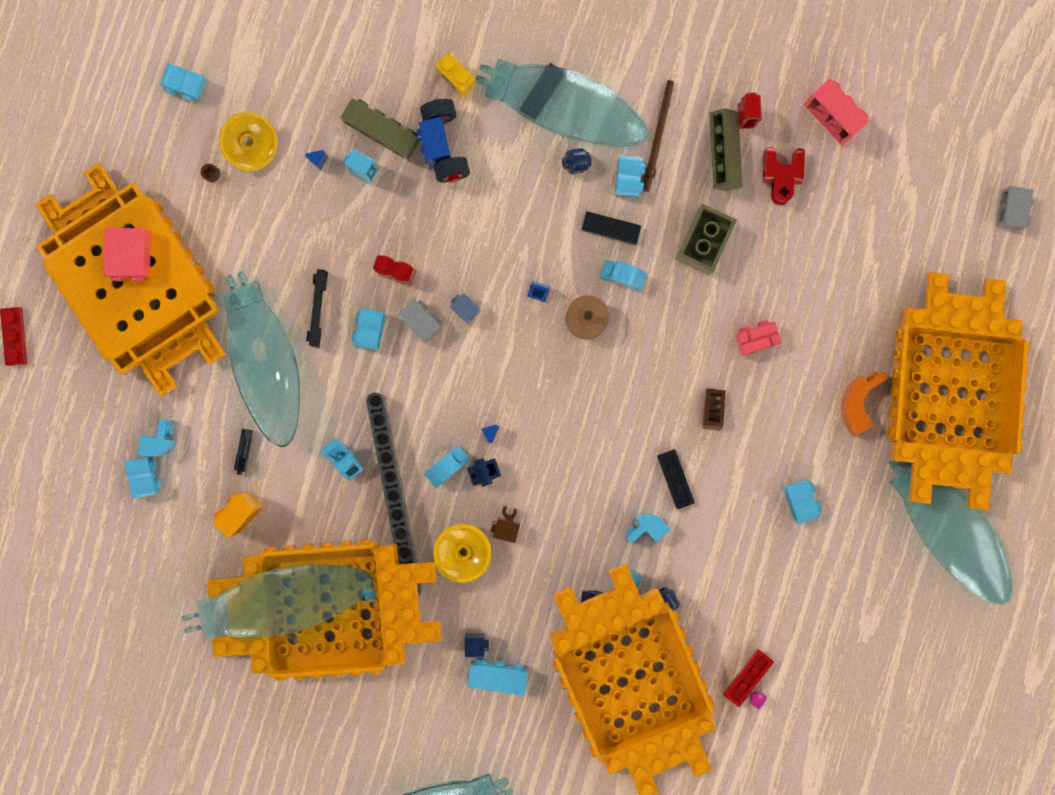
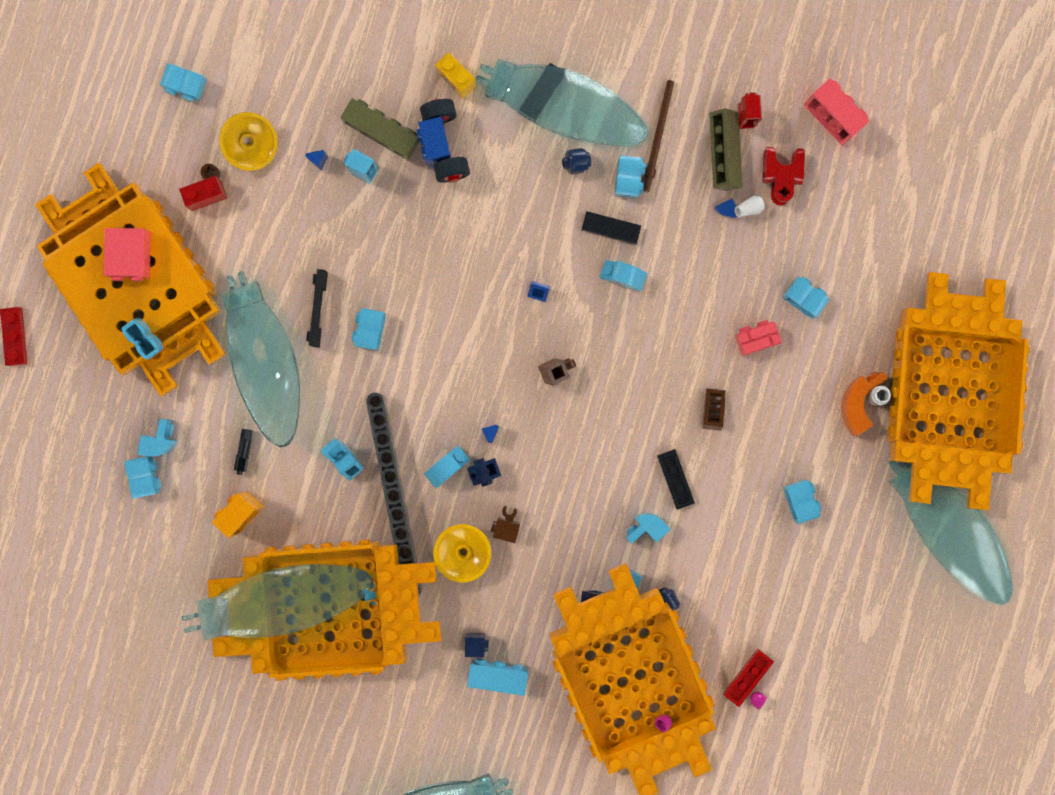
red brick [373,255,416,285] -> none
light grey brick [398,299,442,344] -> none
sand blue brick [450,293,481,324] -> none
medium nougat wheel [566,295,609,339] -> none
olive brick [675,204,737,275] -> none
light grey brick [996,186,1034,231] -> none
none -> medium azure brick [122,318,164,360]
none -> red brick [179,176,228,211]
none -> reddish brown brick [538,358,576,386]
none -> dark pink hinge [655,714,672,732]
none -> blue tile [714,198,737,218]
none -> white cone [735,196,765,217]
none -> medium azure brick [782,277,830,319]
none -> white brick [866,386,891,405]

